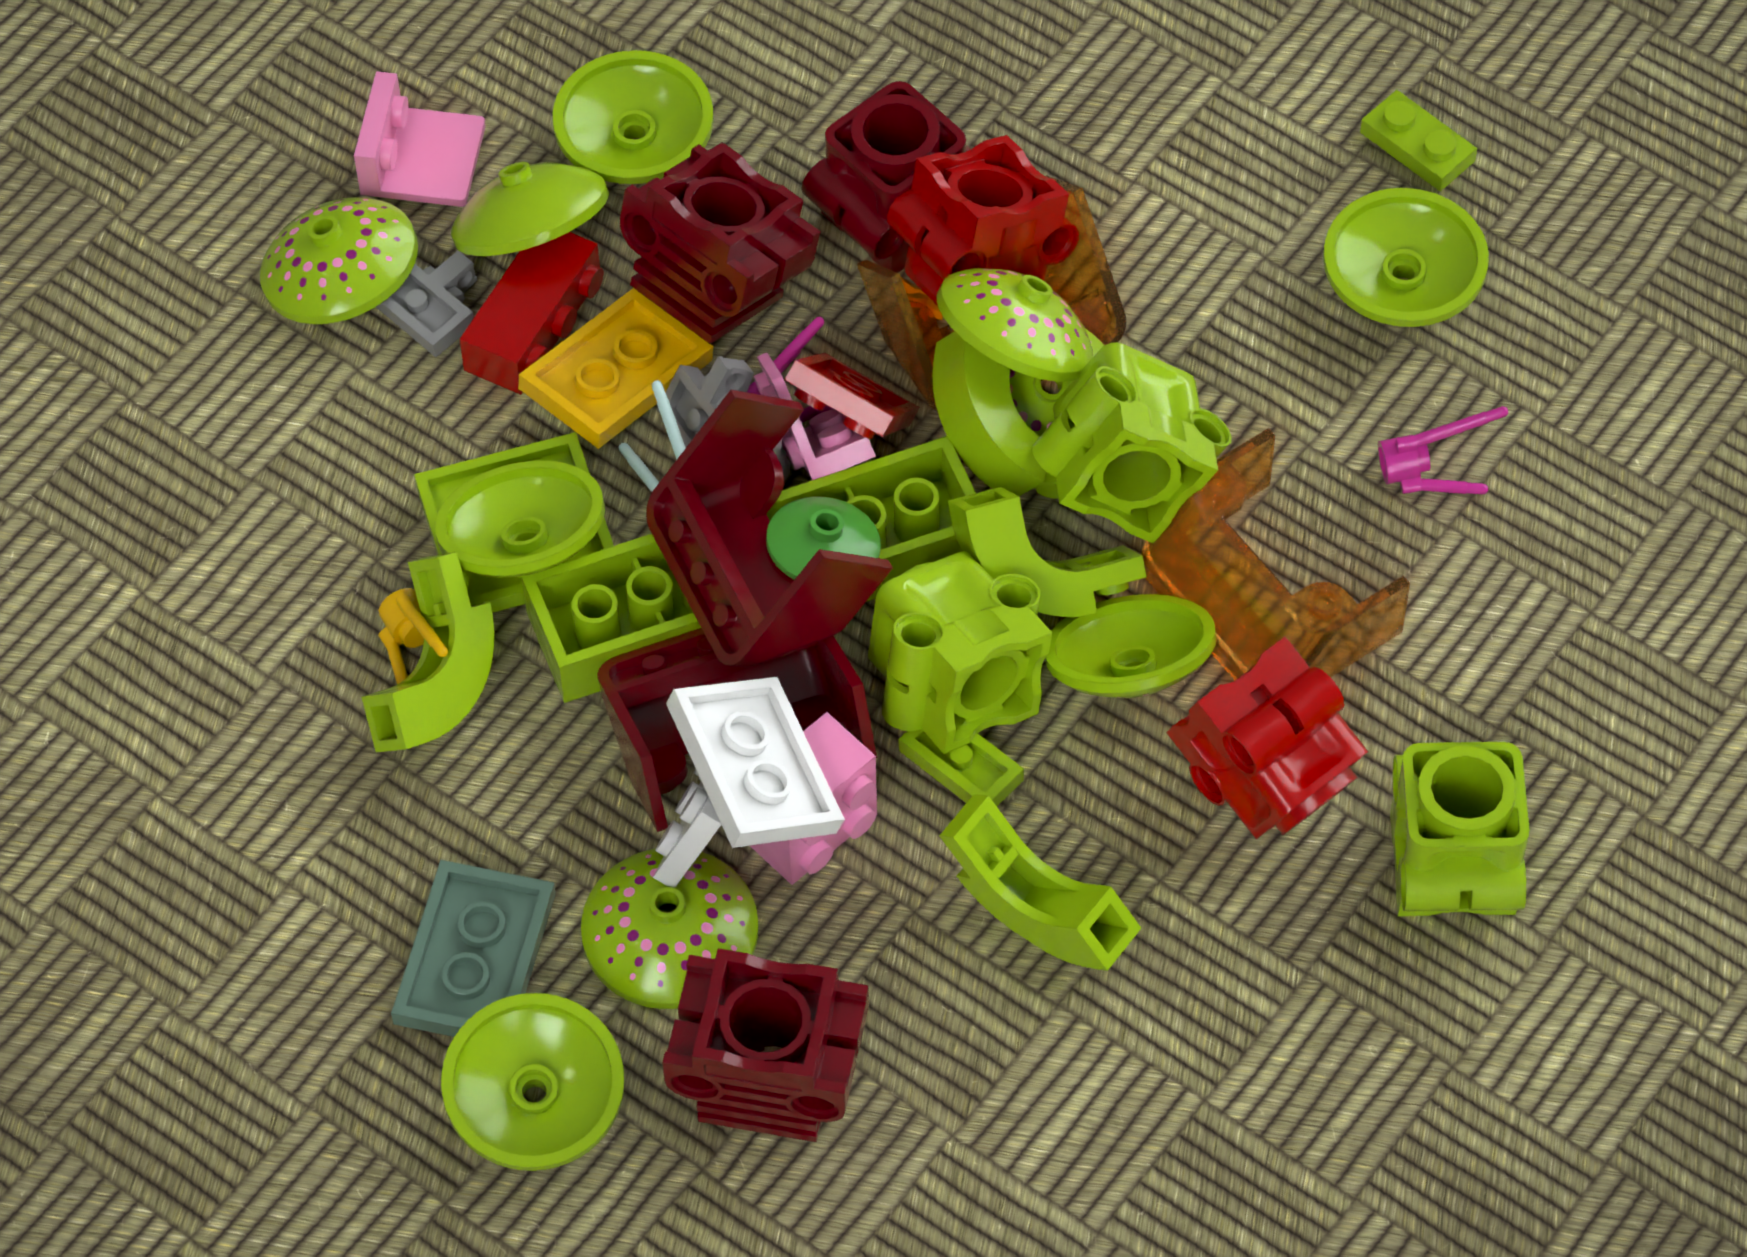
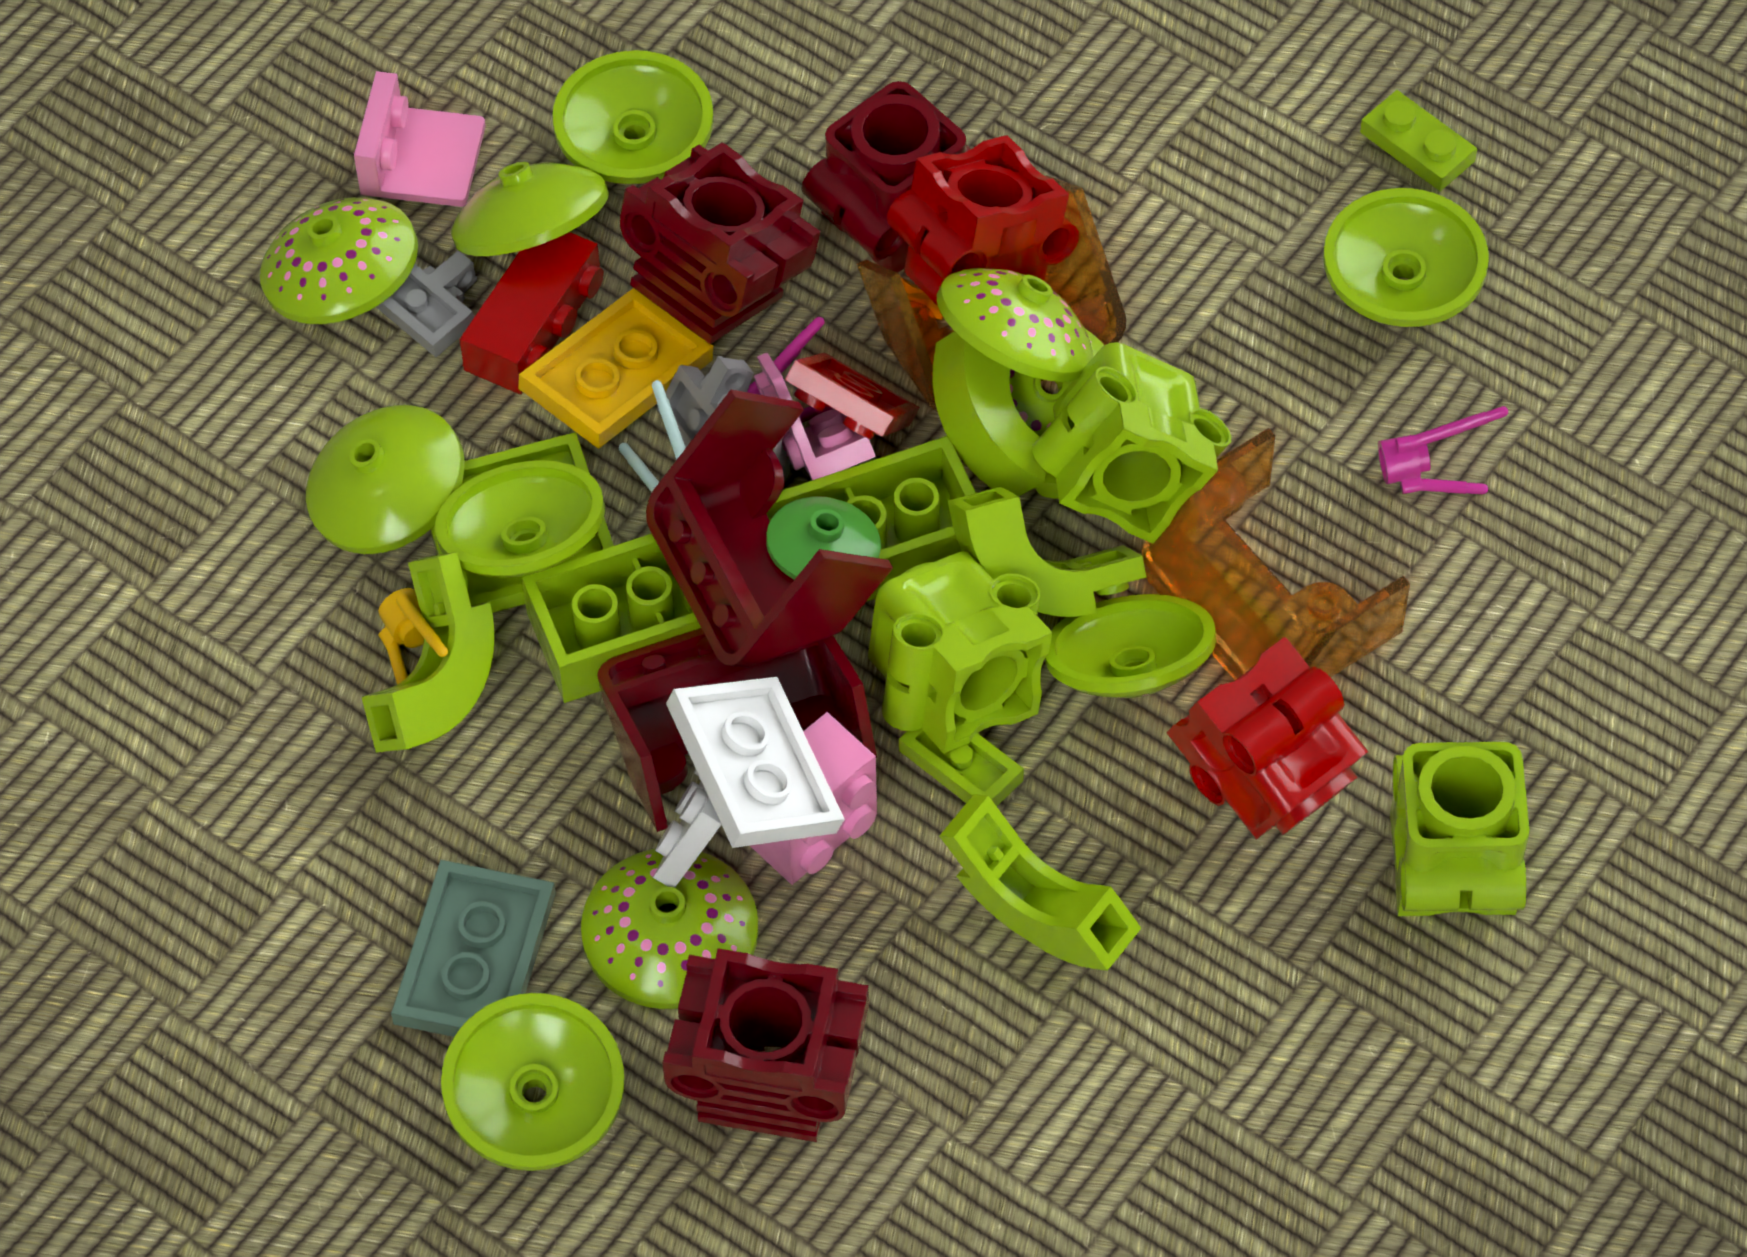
none -> lime dish [306,405,465,554]

